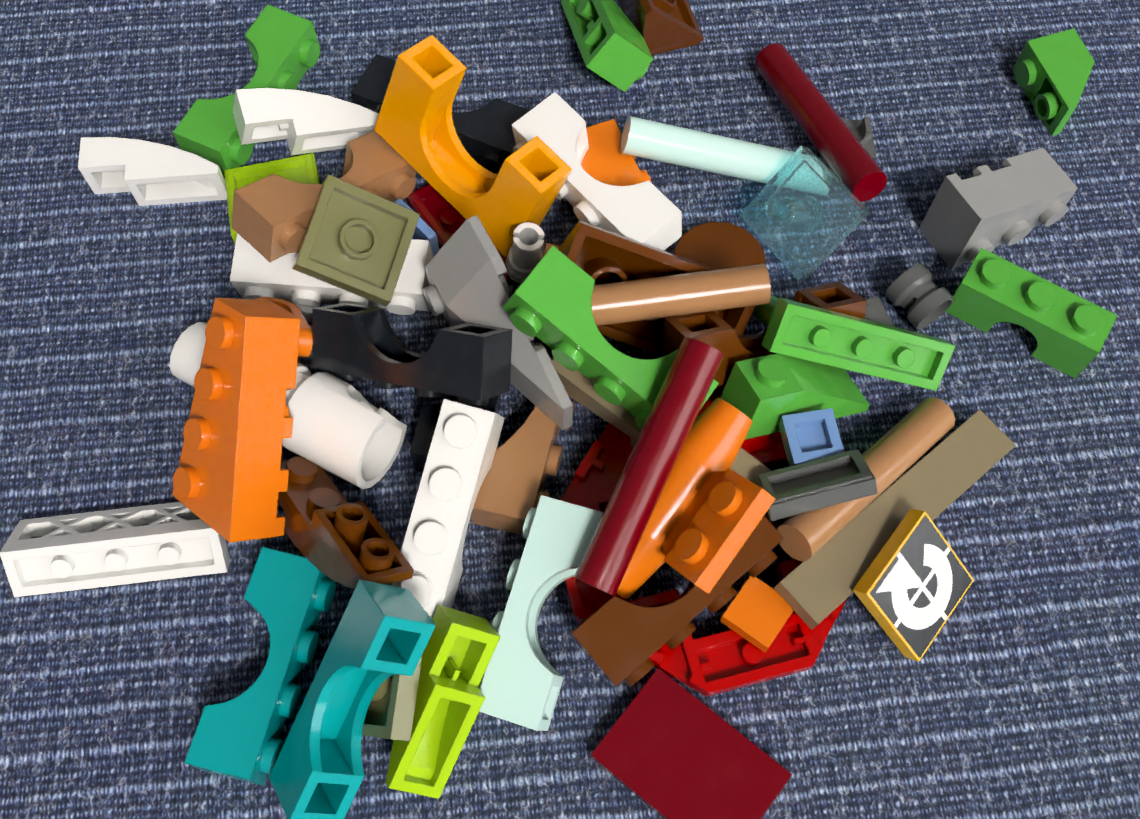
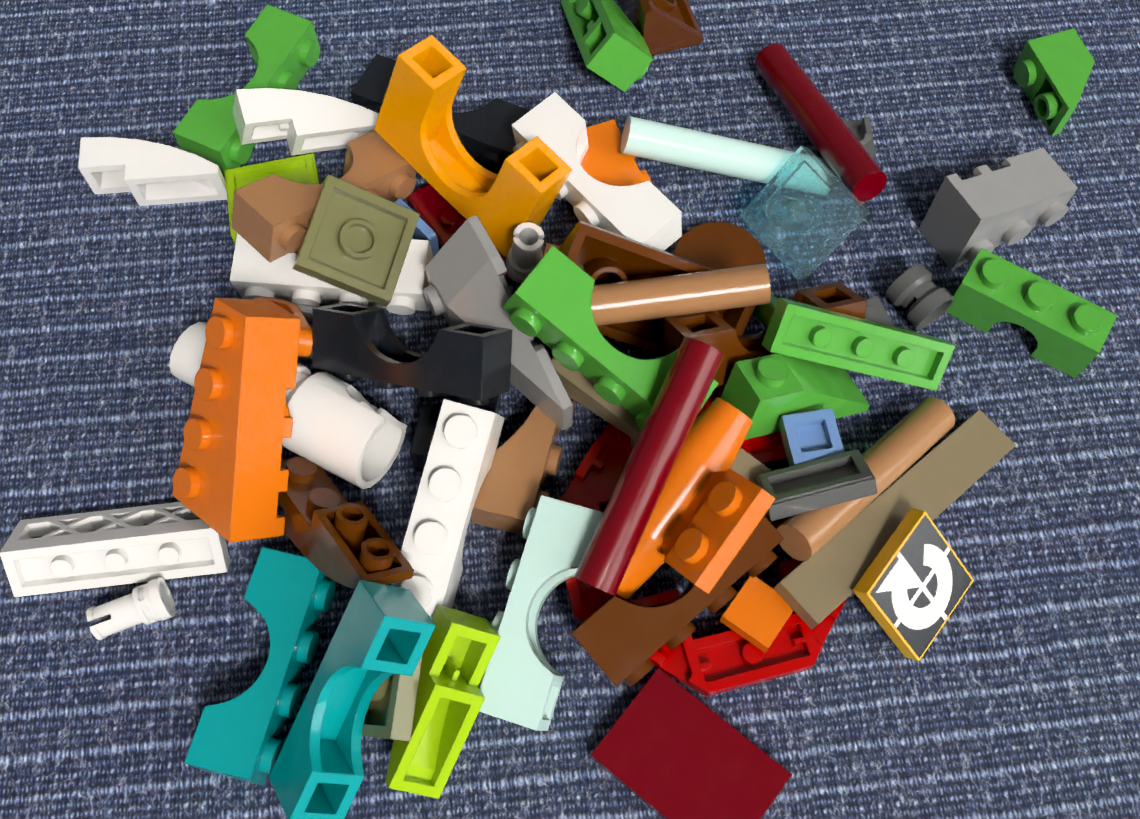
none -> white pin [86,577,176,640]

